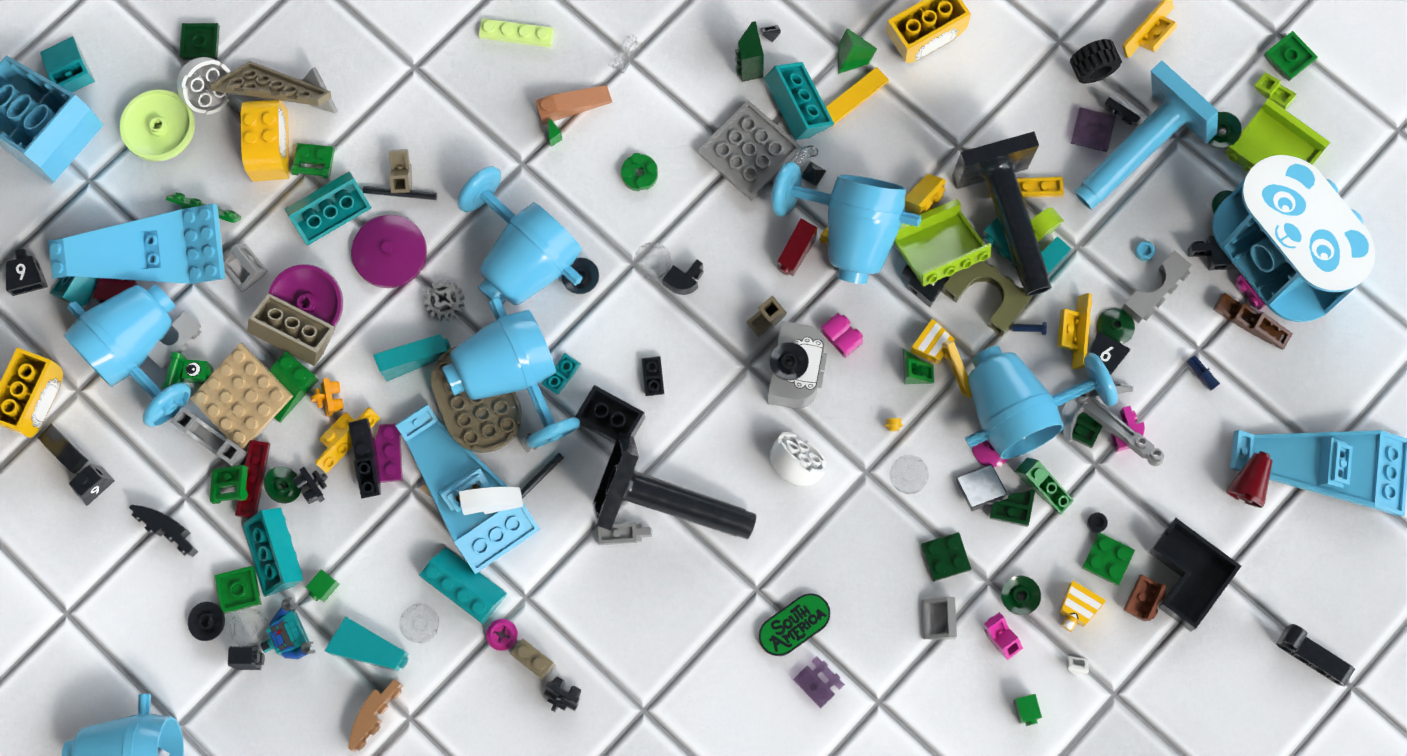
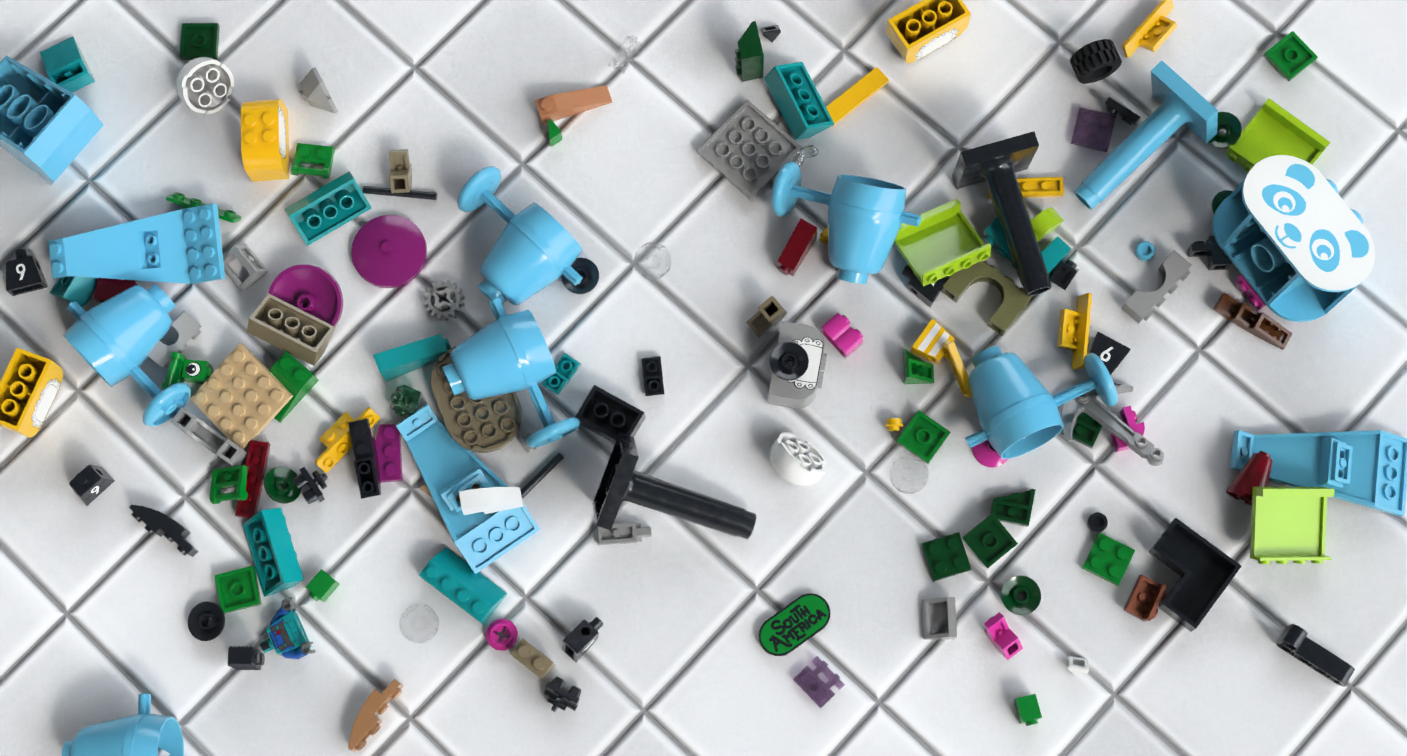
black slope [37,424,89,474] -> none
yellowish green dish [120,90,195,161] -> none
dark tan wing [210,61,331,106] -> none
clear tile [229,608,269,647] -> none
light orange hips [310,378,344,417] -> none
teal slope [324,616,409,671] -> none
yellowish green plate [479,19,554,48] -> none
green plate [621,153,658,191] -> none
black brick [662,259,704,295] -> none
black slope [801,161,826,186] -> none
green slope [838,28,877,74] -> none
yellow slope [905,173,946,215] -> none
flat silver tile [956,464,1008,512] -> none
dark blue piece [1012,322,1047,335] -> none
green slope [1015,457,1074,514] -> none
yellow torso [1059,580,1106,632] -> none
dark green dish [1096,308,1135,344] -> none
dark blue axle [1187,355,1220,391] -> none
lime slope [1254,72,1297,110] -> none
none -> clear green brick [389,385,421,417]
none -> black torso [562,616,604,663]
none -> green plate [896,410,951,464]
none -> dark green plate [962,513,1018,569]
none -> black bracket [1049,259,1079,290]
none -> panel [1250,487,1334,564]

